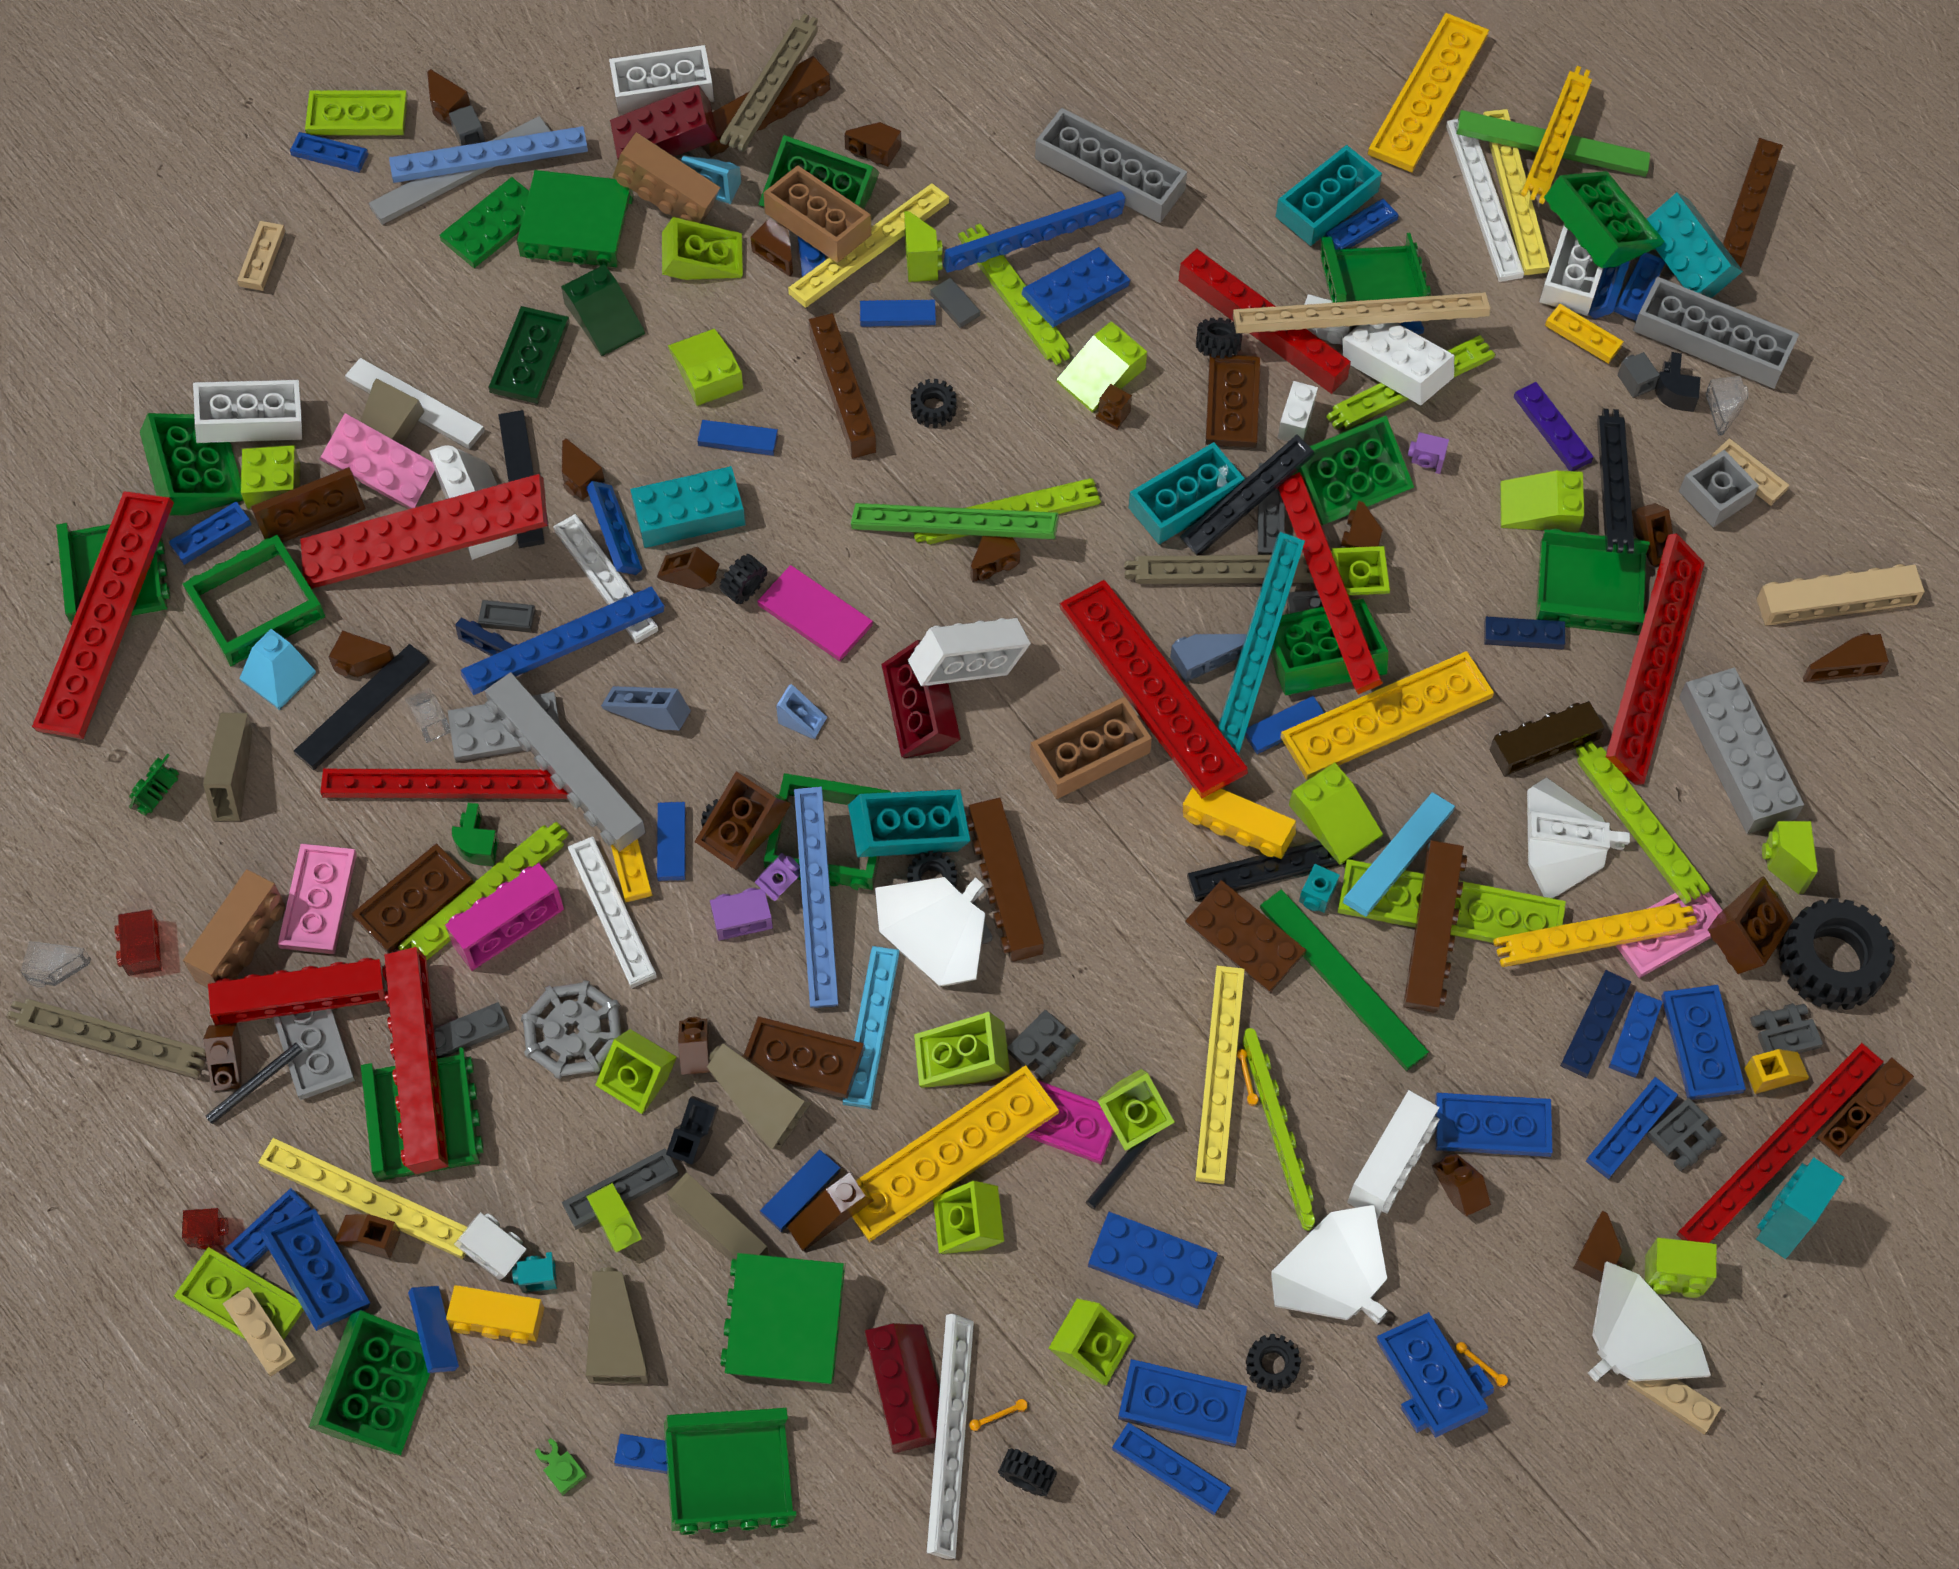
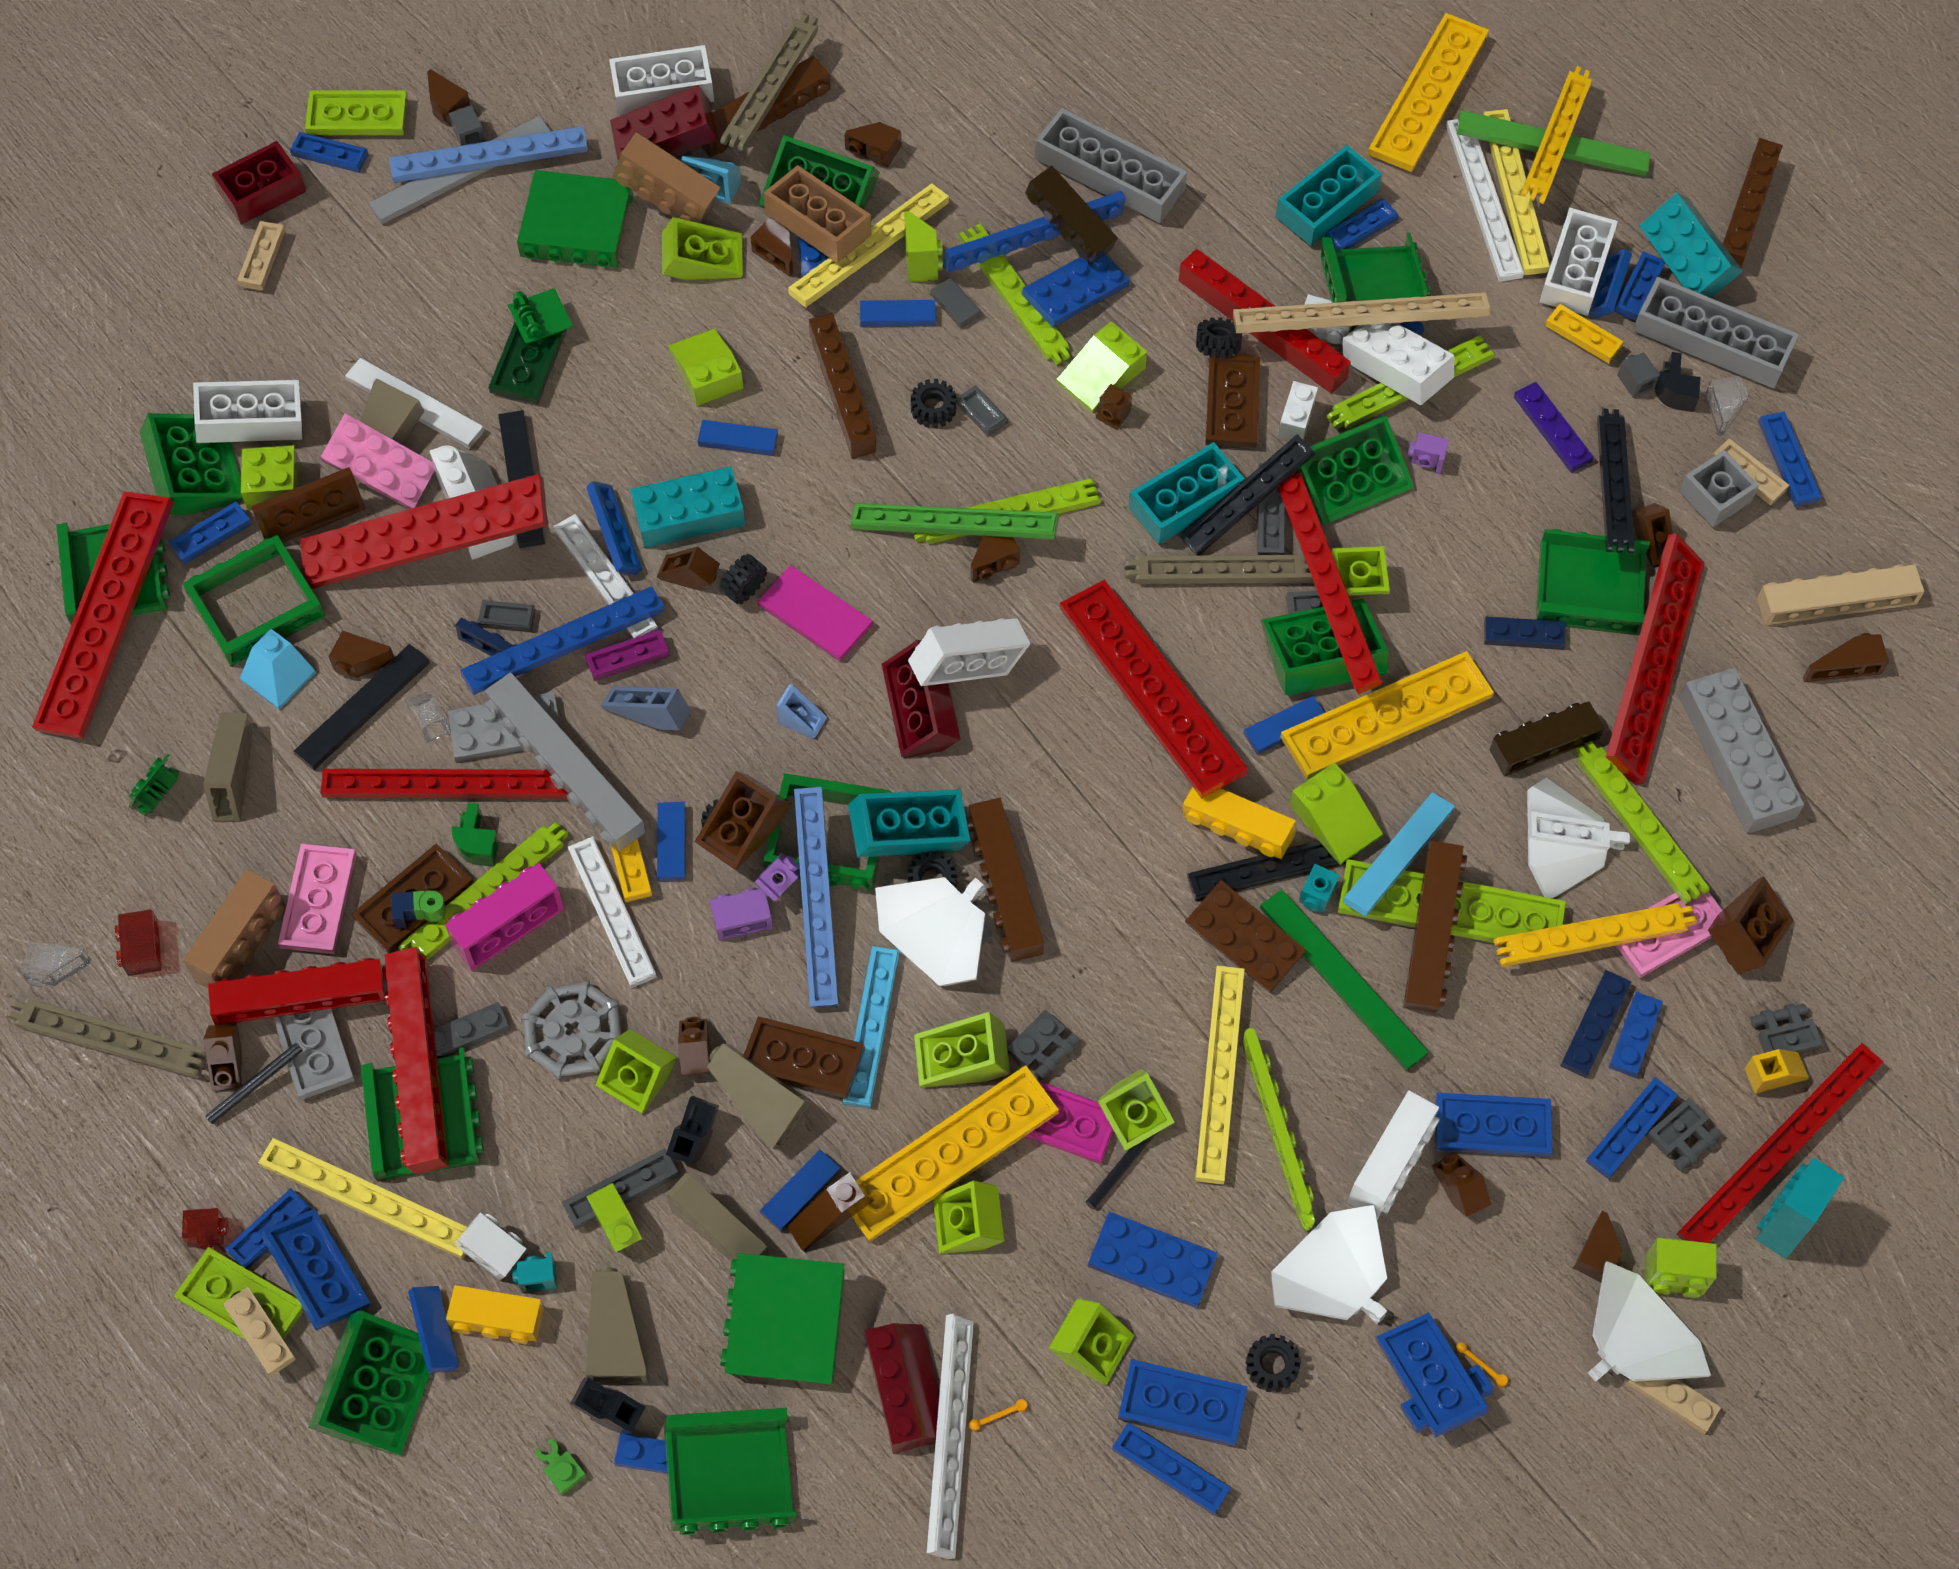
reddish brown slope [335,1214,401,1259] -> none
green plate [439,177,529,268] -> none
dark green slope [561,264,645,356] -> none
reddish brown slope [562,438,605,501] -> none
black tyre [998,1448,1057,1497] -> none
medium nougat brick [1030,696,1152,800] -> none
sand blue slope [1170,634,1247,683] -> none
teal plate [1218,532,1305,786] -> none
light orange hinge [1236,1049,1258,1106] -> none
reddish brown slope [1341,501,1383,548] -> none
lime slope [1500,470,1584,532] -> none
green slope [1544,171,1665,268] -> none
blue plate [1661,985,1746,1100] -> none
lime slope [1762,821,1818,894] -> none
black tyre [1779,898,1895,1010] -> none
reddish brown slope [1816,1057,1914,1157] -> none
none -> dark red brick [212,141,306,225]
none -> leg [391,891,446,929]
none -> green hinge [507,288,573,344]
none -> black brick [570,1377,645,1434]
none -> magenta plate [585,630,670,681]
none -> dark grey tile [956,385,1008,437]
none -> dark brown brick [1025,165,1118,265]
none -> blue plate [1758,411,1821,507]

